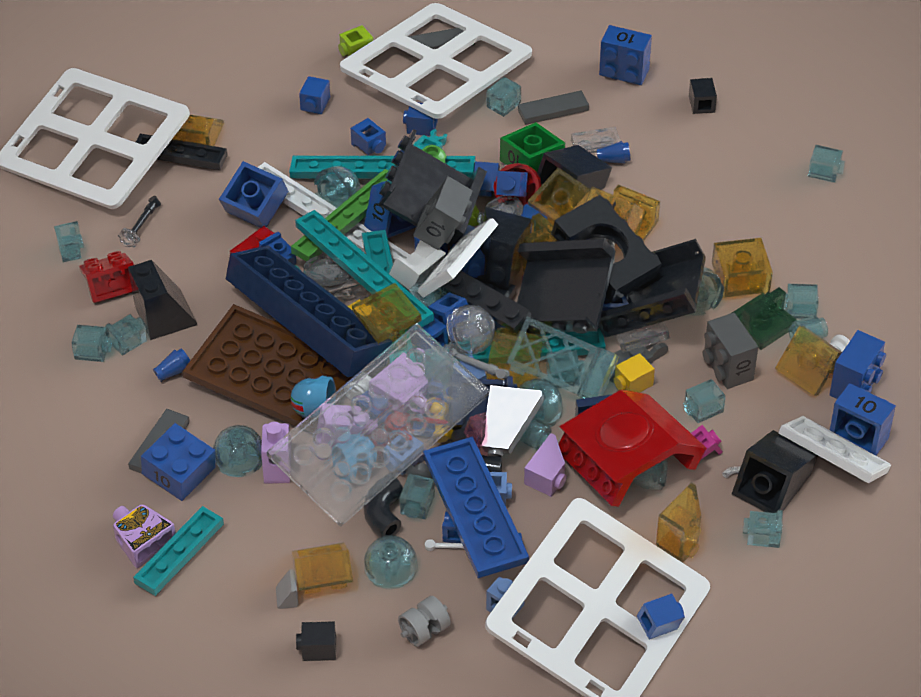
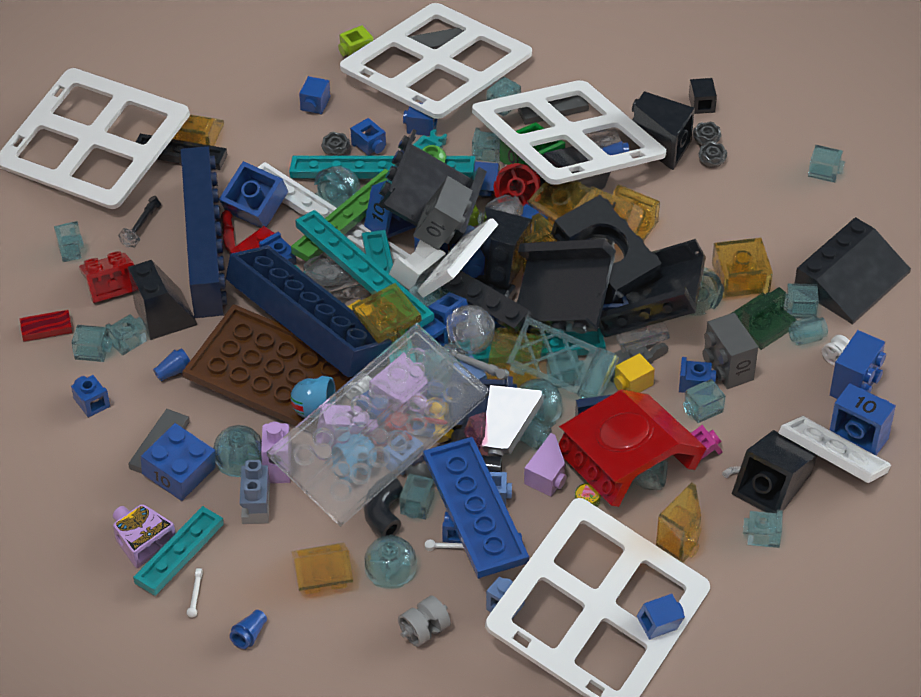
light grey slope [276,569,299,609] -> none
black brick [296,621,336,661] -> none
blue brick [496,171,528,196] -> none
blue brick [599,25,652,85] -> none
clear yellow bracket [775,326,842,396] -> none
none -> red tile [19,310,73,342]
none -> blue brick [71,375,110,418]
none -> dark blue brick [181,146,228,318]
none -> white hinge [186,568,203,618]
none -> red piece [221,210,235,253]
none -> blue cone [230,610,267,649]
none -> sand blue hips [240,460,270,524]
none -> dark grey plate [321,132,350,156]
none -> white window [472,80,666,185]
none -> clear light blue brick [472,127,500,163]
none -> tile [575,483,601,507]
none -> black slope [632,91,695,170]
none -> blue brick [679,357,716,395]
none -> dark grey plate [693,121,722,146]
none -> dark grey plate [698,141,727,167]
none -> black slope [794,217,911,325]

